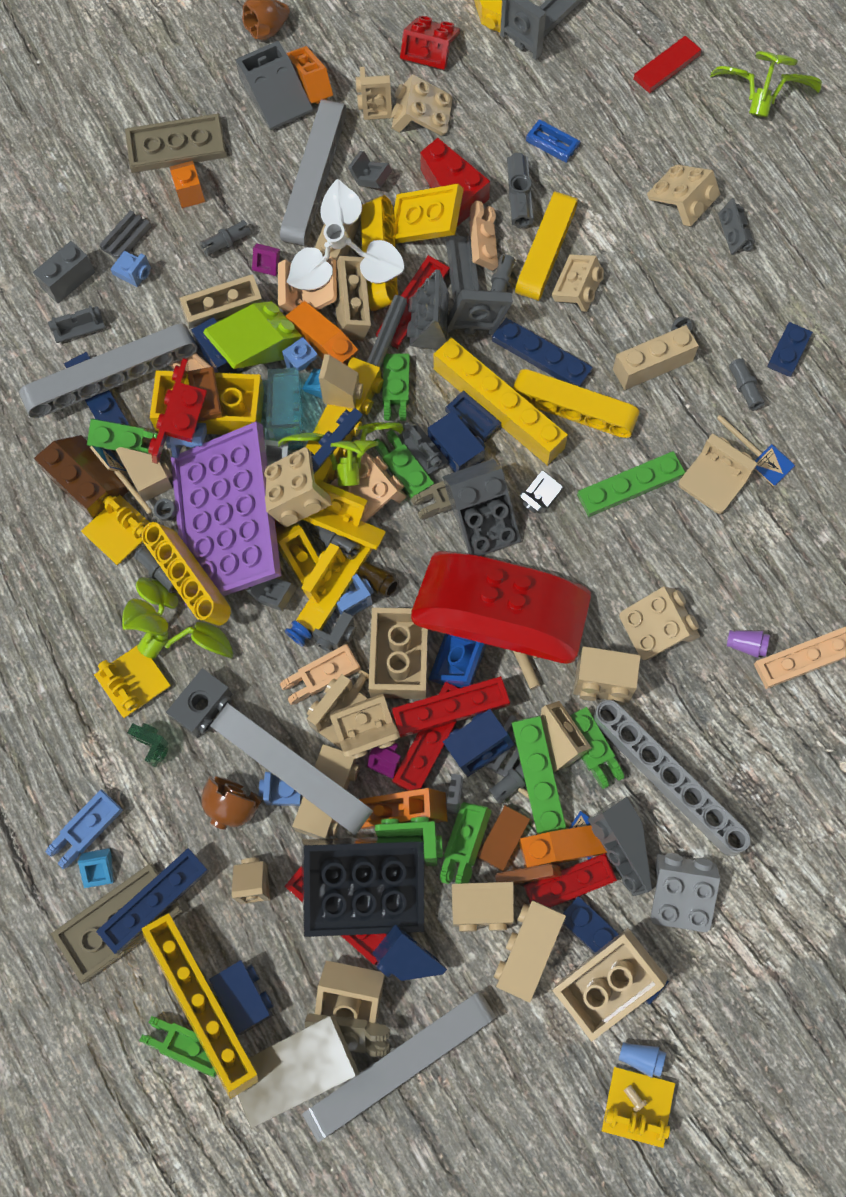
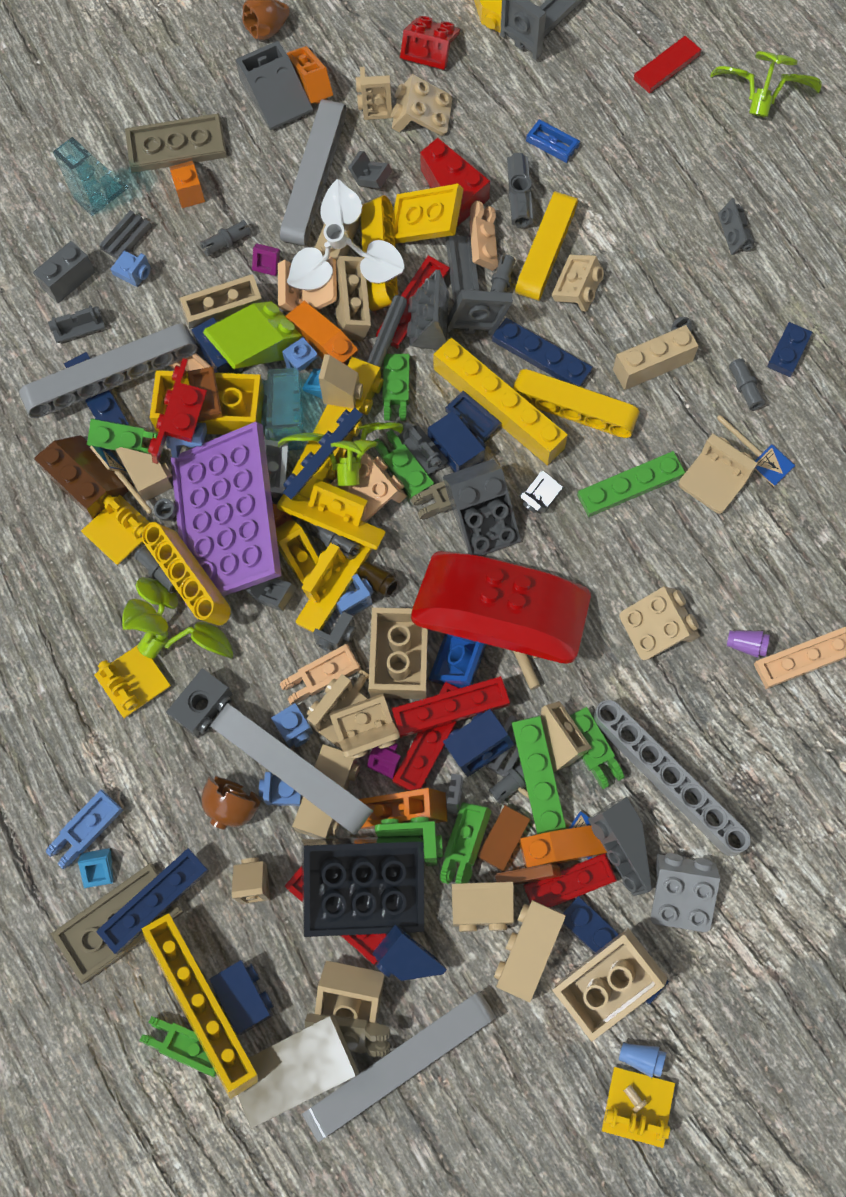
clear green bracket [127,723,168,768] -> none
tan bracket [264,447,332,527] -> none
blue bush [285,620,312,647] -> none
tan brick [573,646,640,705] -> none
tan bracket [647,165,721,226] -> none
none -> clear light blue wedge [53,137,129,216]
none -> medium blue bracket [271,703,313,748]

